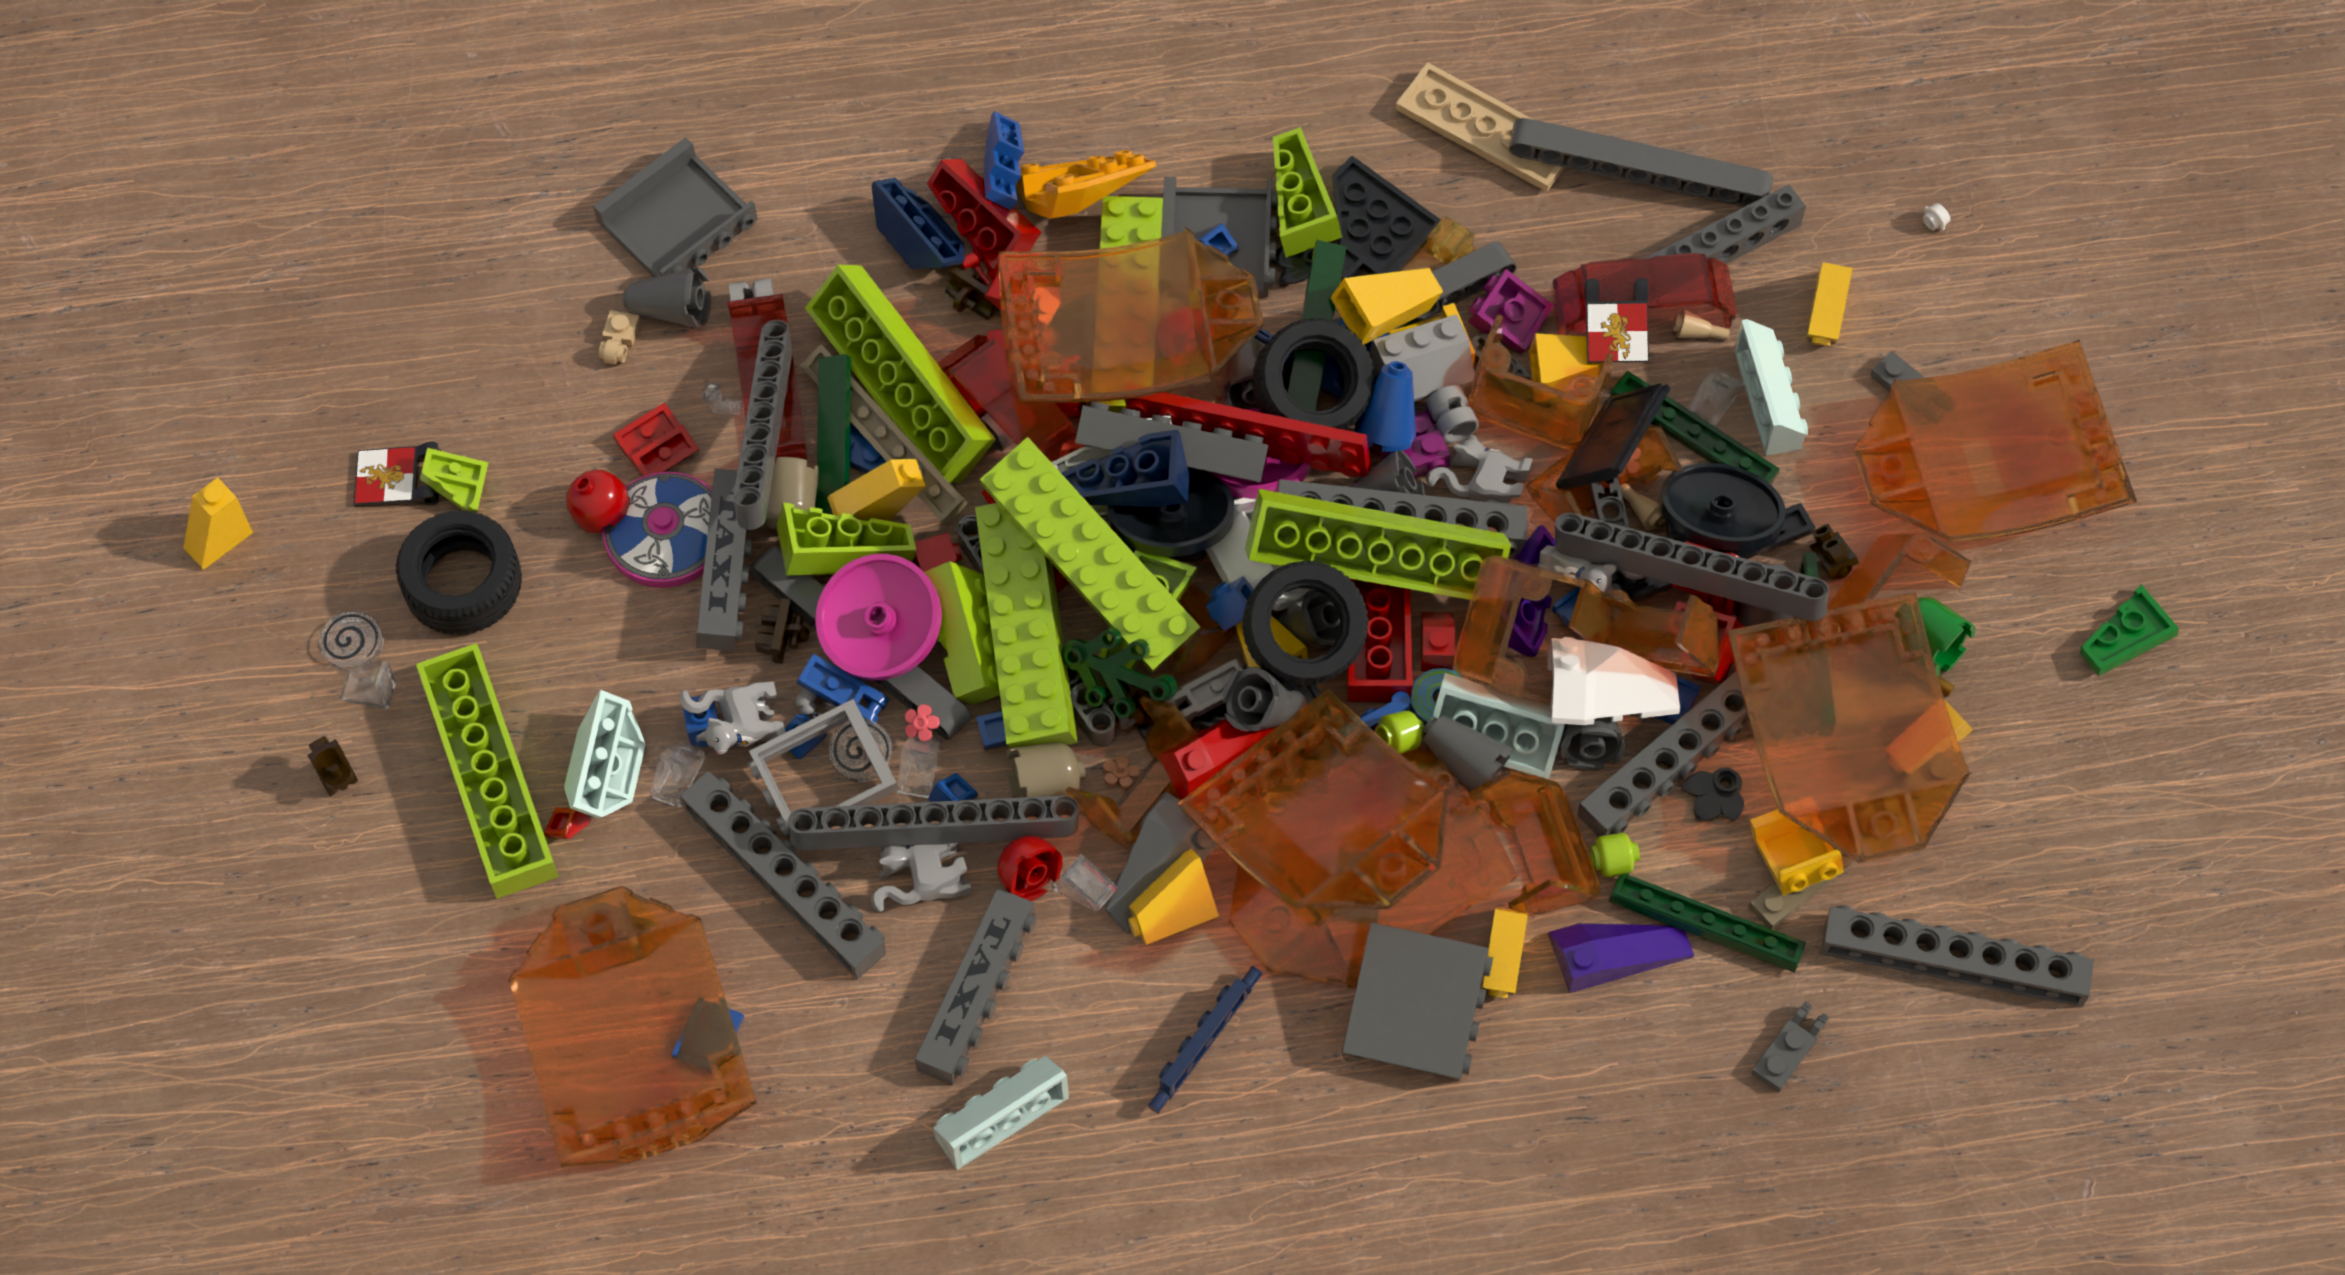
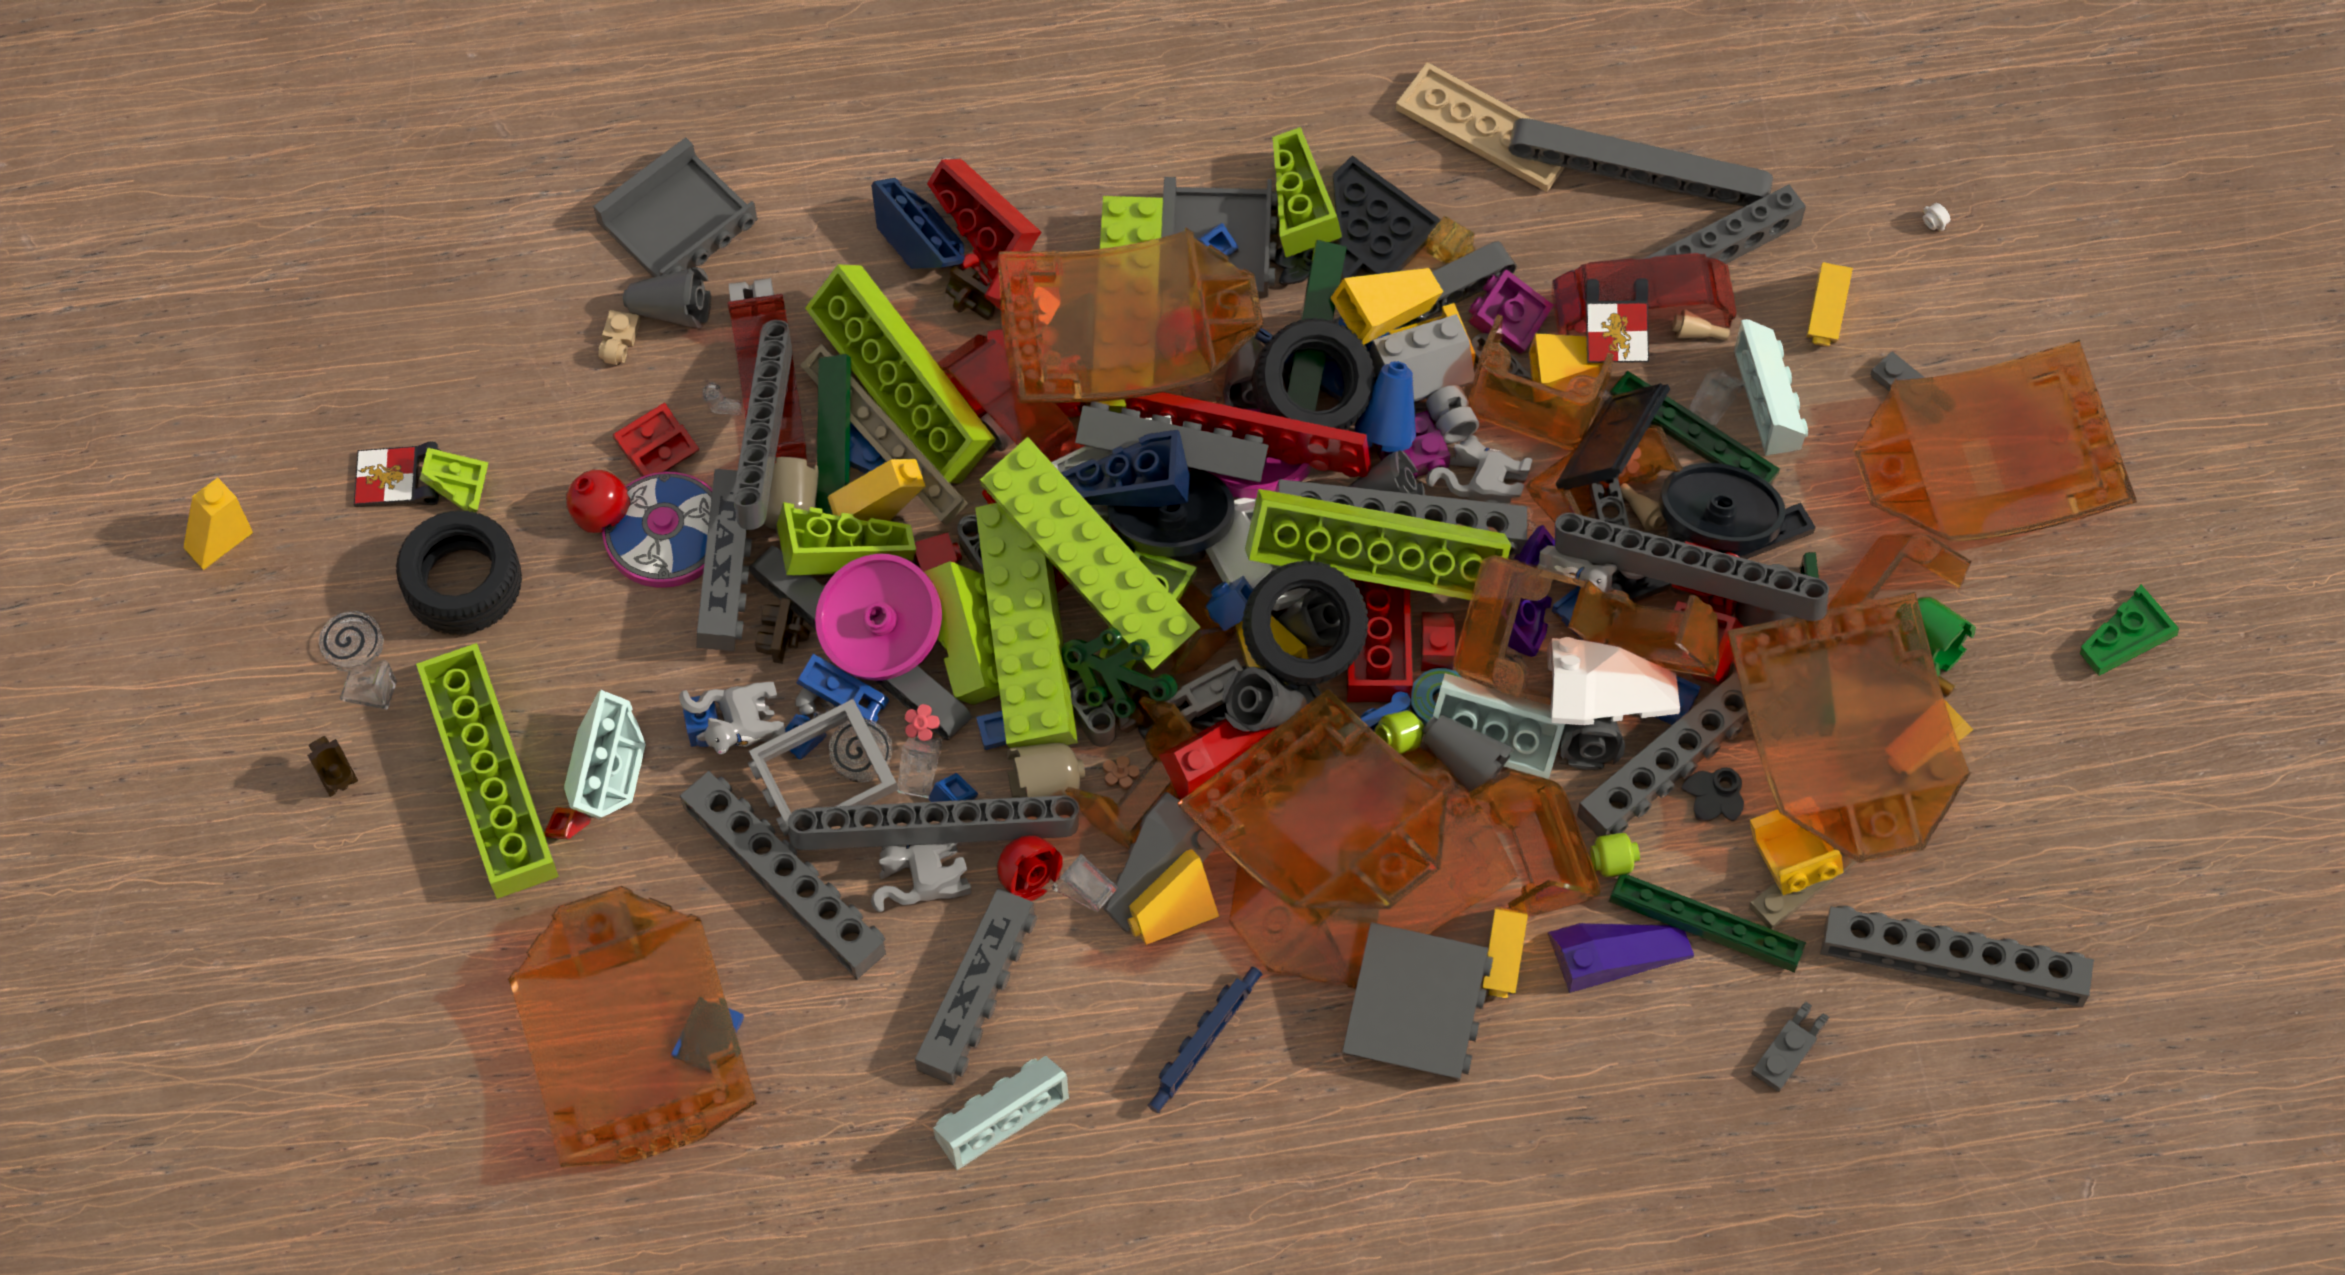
clear slope [650,741,707,808] -> none
blue slope [984,111,1024,210] -> none
light orange wedge [1015,150,1156,219] -> none
dark brown hips [1809,524,1859,579] -> none

